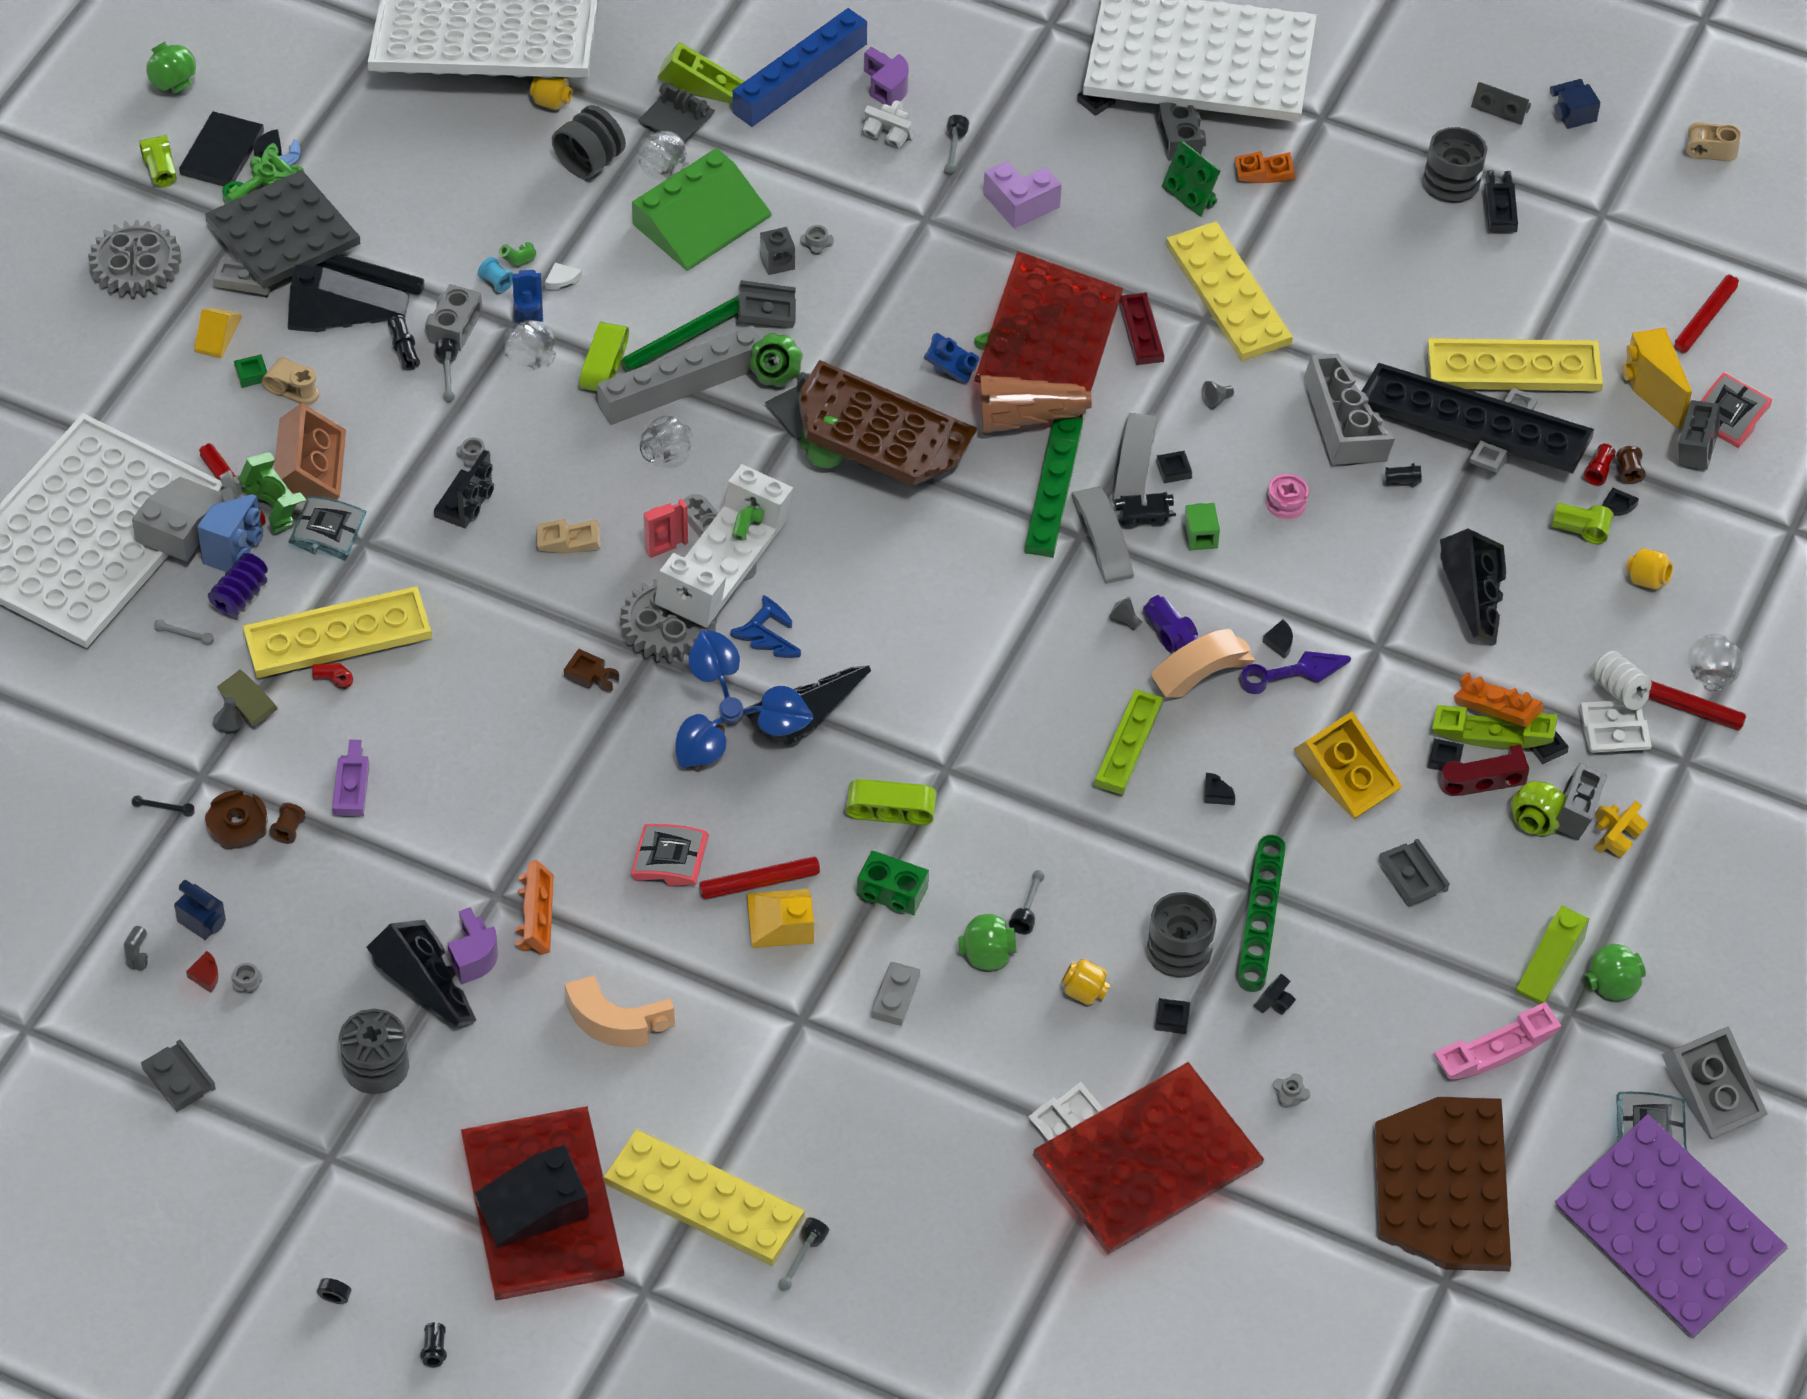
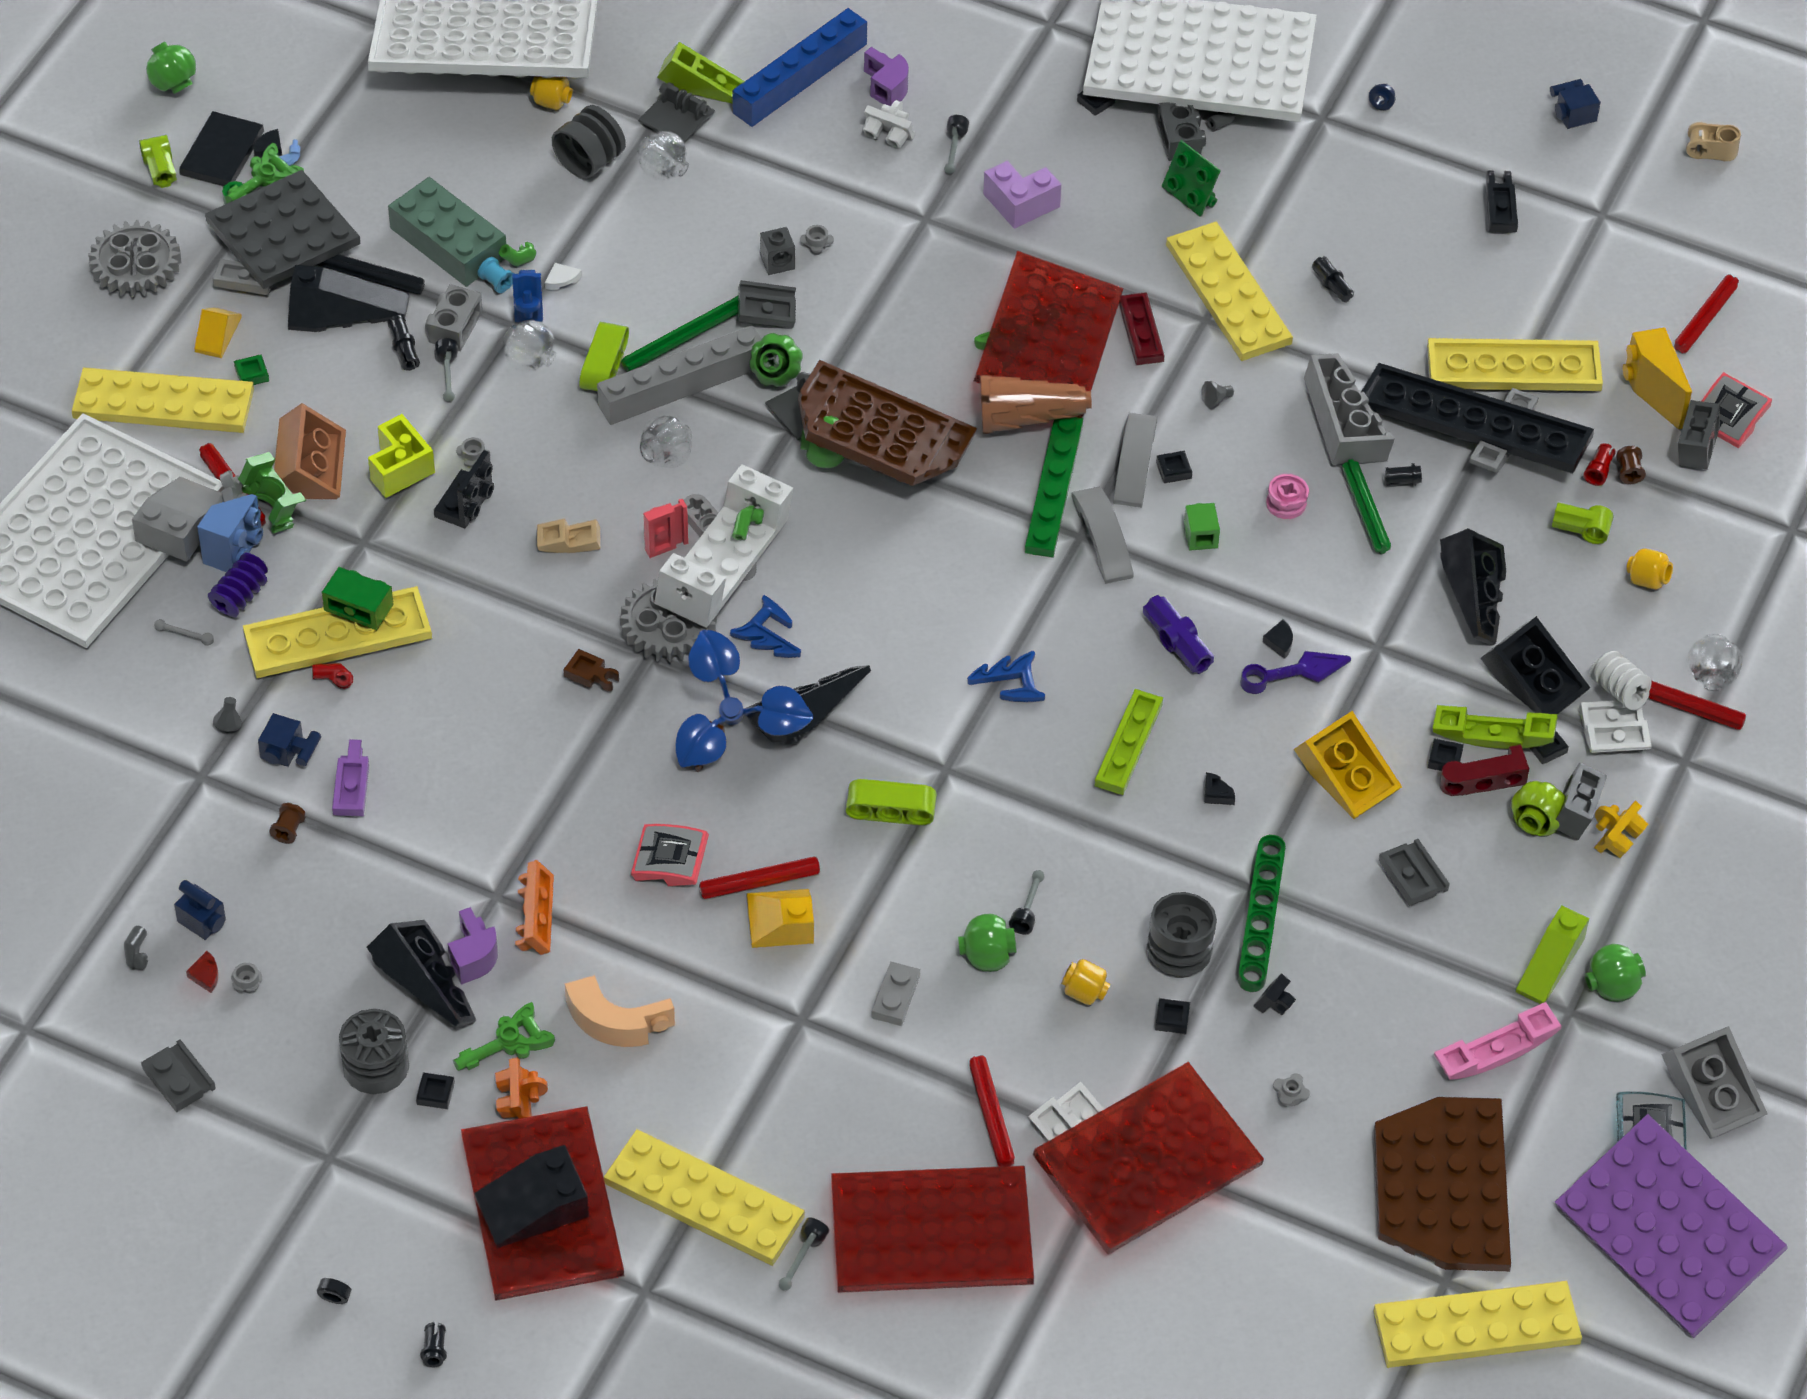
black hinge [131,795,195,817] -> none
reddish brown plate [205,790,268,850] -> none
olive slope [217,669,278,727] -> none
tan piece [262,357,319,405] -> none
slope [288,495,367,561] -> none
bright green slope [632,148,771,271] -> none
green brick [857,850,929,915] -> none
blue hips [924,332,979,384] -> none
dark grey rock [1109,597,1142,630] -> none
black hinge [1114,492,1176,525] -> none
light nougat arch [1151,629,1255,697] -> none
orange slope [1235,151,1296,183] -> none
dark grey wheel [1423,127,1488,201] -> none
orange plate [1454,672,1544,727] -> none
dark grey hinge [1471,82,1531,125] -> none
black tile [1602,487,1639,516] -> none
none -> light yellow plate [72,367,254,433]
none -> dark blue brick [258,713,322,767]
none -> green brick [322,567,394,630]
none -> neon yellow brick [368,414,435,498]
none -> sand green brick [388,177,506,287]
none -> black tile [416,1072,455,1109]
none -> bright green piece [453,1002,555,1071]
none -> orange hips [495,1057,548,1123]
none -> clear red plate [831,1166,1034,1293]
none -> blue piece [967,651,1045,702]
none -> red axle [969,1055,1015,1168]
none -> dark grey arm [1207,112,1235,130]
none -> black axle [1312,256,1354,302]
none -> green axle [1342,459,1391,554]
none -> dark blue plate [1369,84,1396,111]
none -> light yellow plate [1373,1281,1582,1368]
none -> black slope [1481,616,1591,714]

